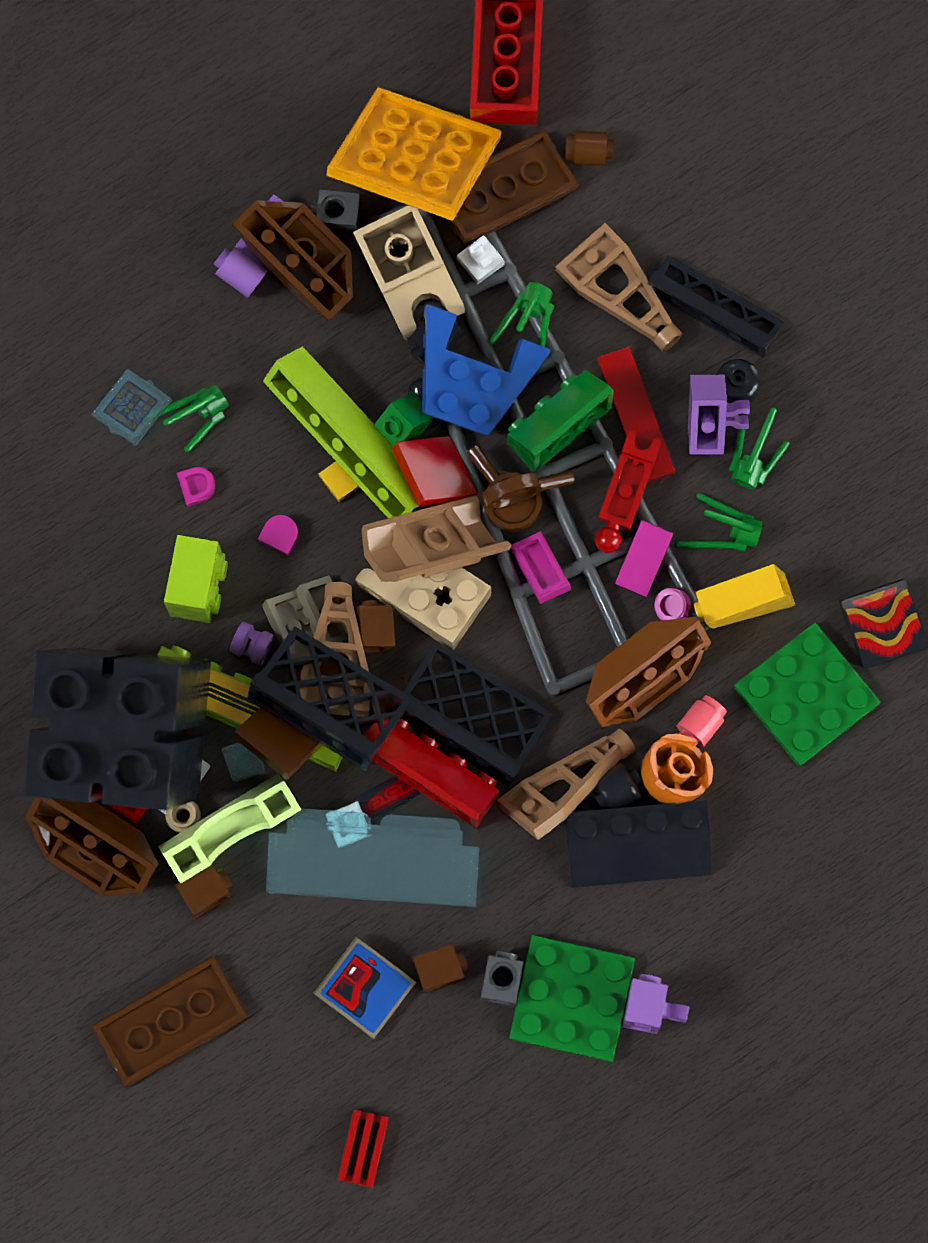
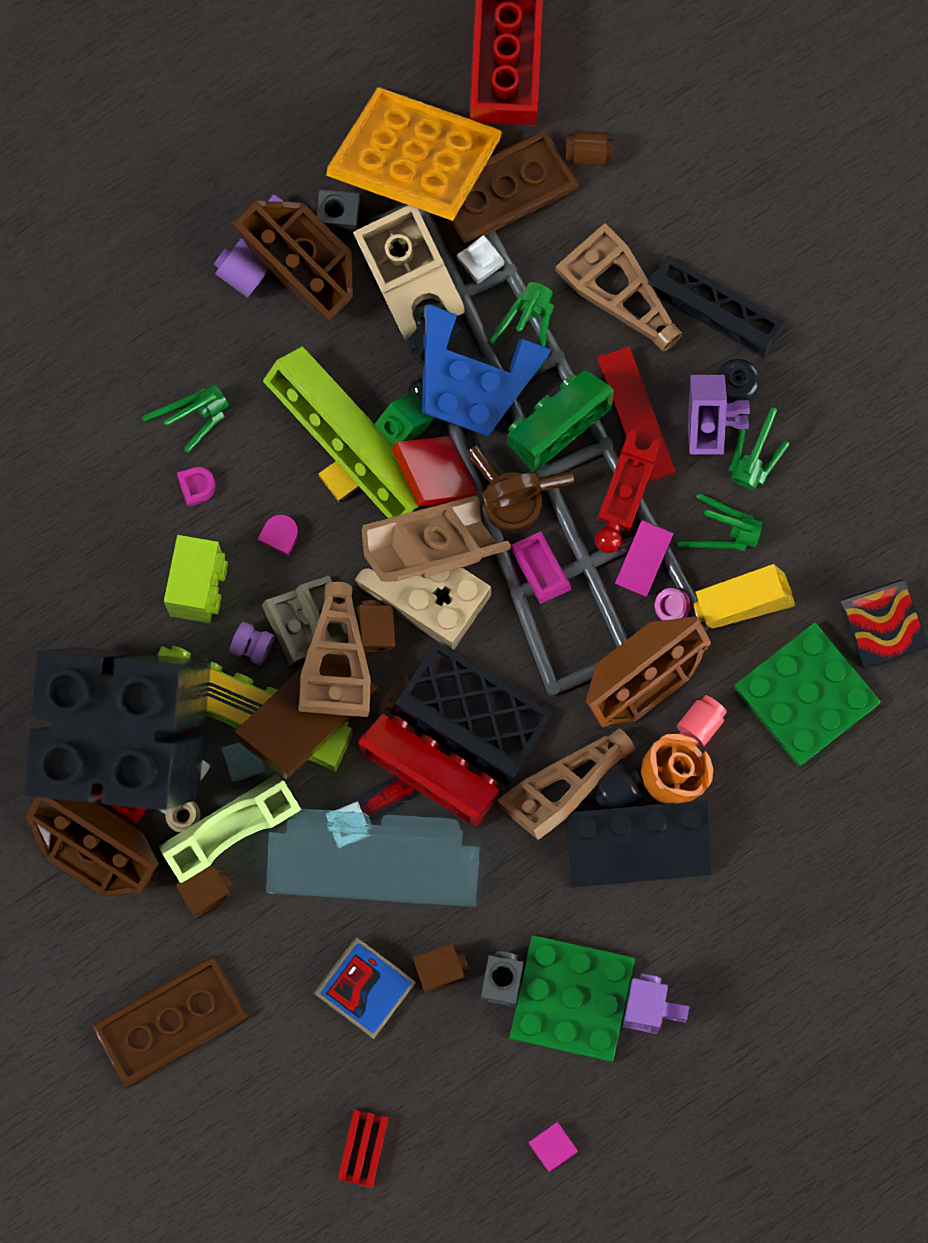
clear light blue piece [91,369,172,446] -> none
black fence [247,626,413,771] -> none
none -> dark pink tile [528,1122,578,1172]

